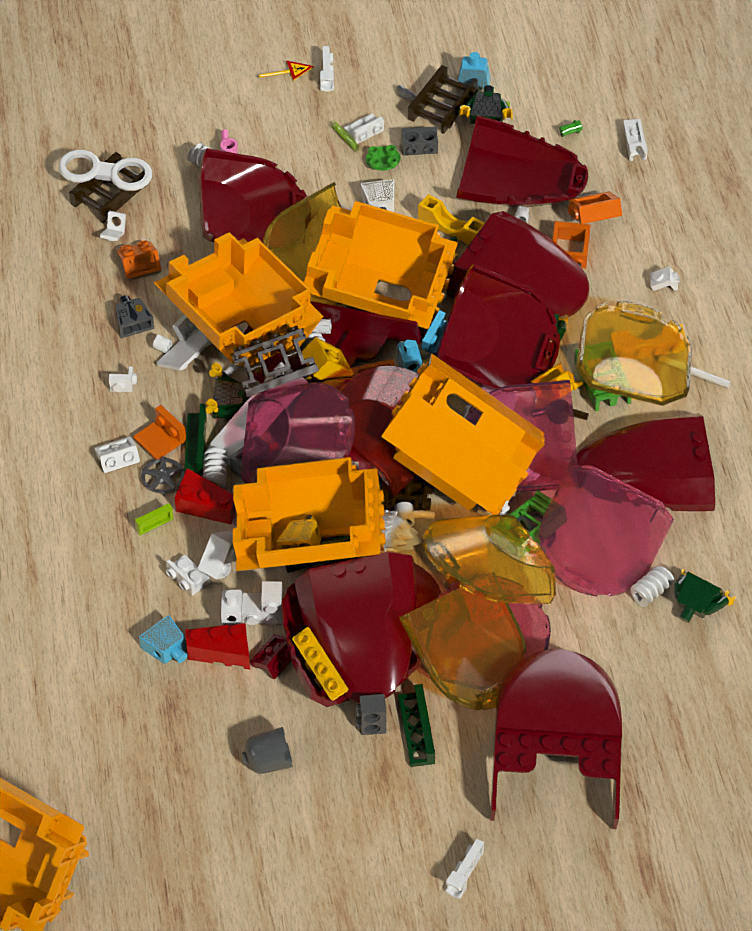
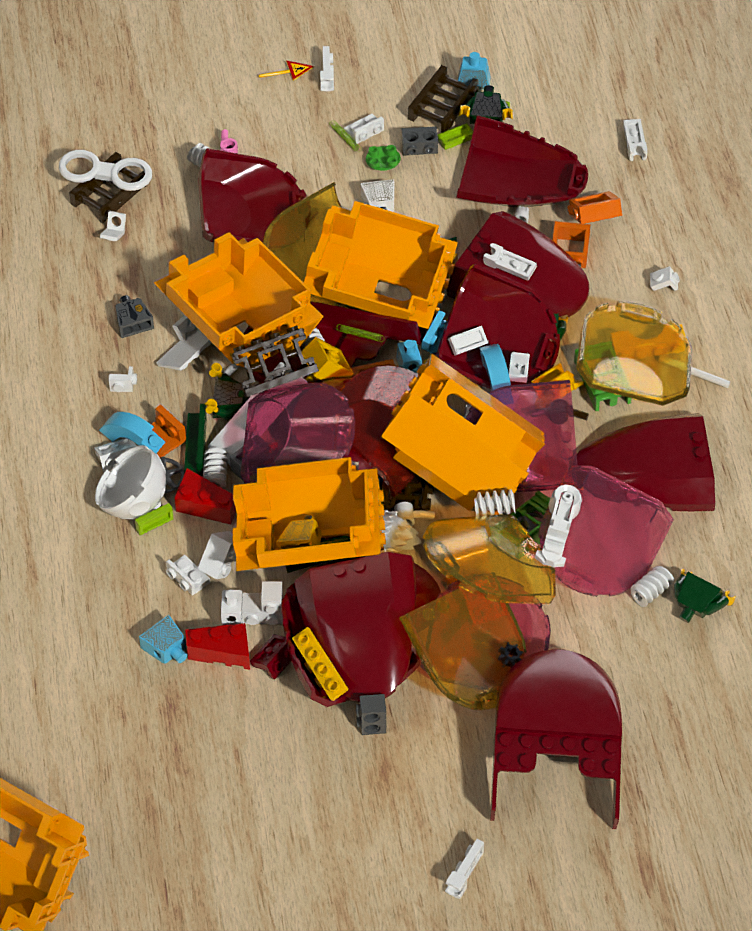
orange bracket [116,240,162,279] -> none
white hose [153,335,173,353] -> none
dark grey cylinder [242,727,293,774] -> none
white hose [315,319,332,334] -> none
flat silver bar [397,85,417,101] -> none
dark green fence [398,684,435,767] -> none
yellow arch [418,194,485,245] -> none
bright green pin [559,120,583,137] -> none
none -> white rock [95,445,166,519]
none -> medium azure arch [99,412,165,453]
none -> lime piece [337,324,384,342]
none -> lime tile [437,123,473,150]
none -> white tile [448,326,488,356]
none -> white piece [475,489,516,517]
none -> medium azure arch [479,344,514,405]
none -> white plate [483,243,537,281]
none -> black gear [497,642,523,668]
none -> white bracket [509,352,530,383]
none -> white piece [535,485,582,568]

